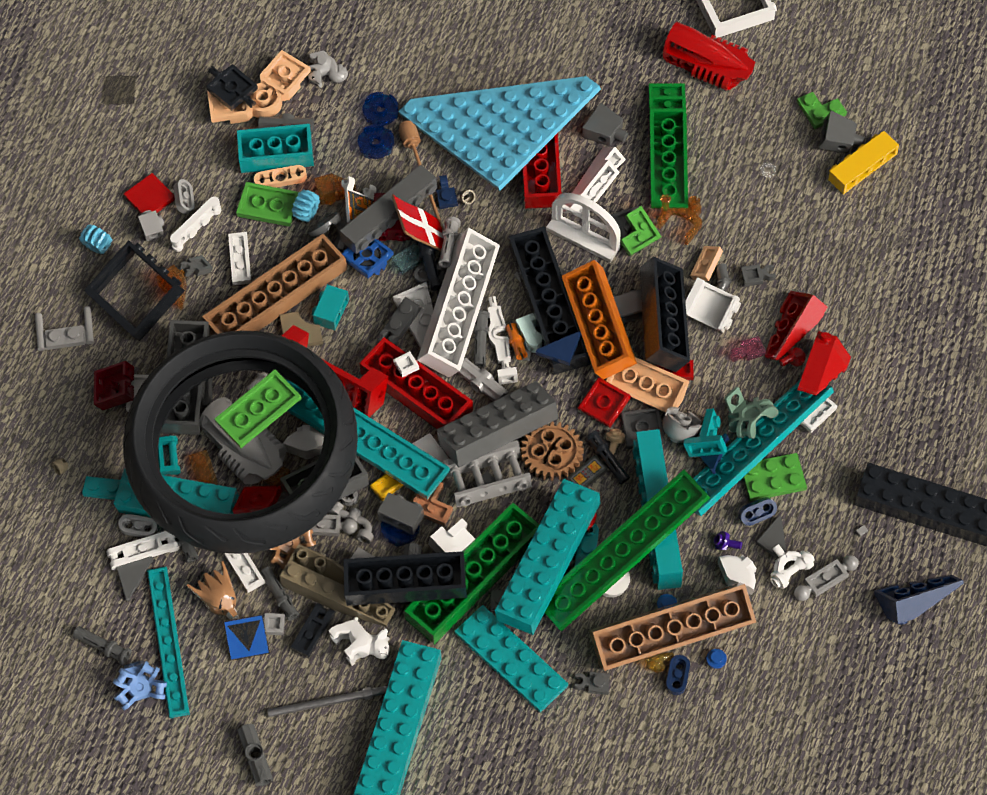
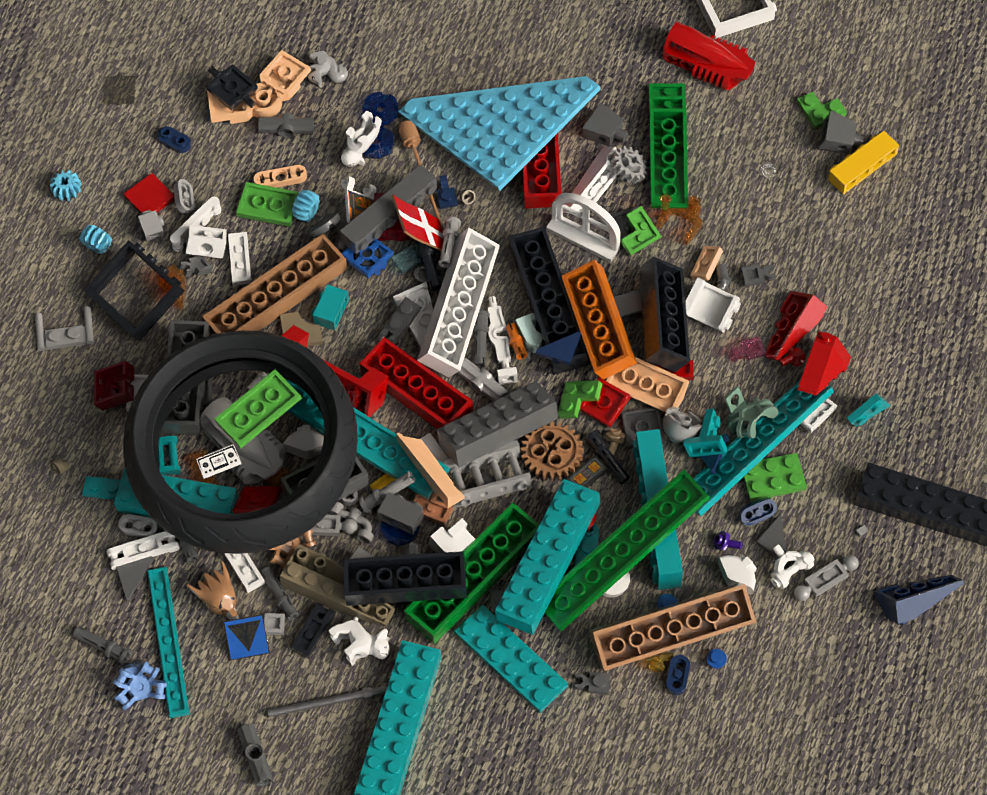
teal brick [237,124,314,173] -> none
clear orange slope [314,173,356,205] -> none
white tile [393,351,419,377] -> none
none -> medium azure gear [50,170,81,201]
none -> dark blue plate [157,126,191,153]
none -> white brick [186,225,226,258]
none -> tile [196,444,241,479]
none -> white animal [341,111,382,167]
none -> light grey pin [359,471,415,513]
none -> light nougat wedge [396,433,465,508]
none -> bright green plate [558,380,602,419]
none -> light grey gear [610,146,649,184]
none -> teal wing [847,393,891,427]

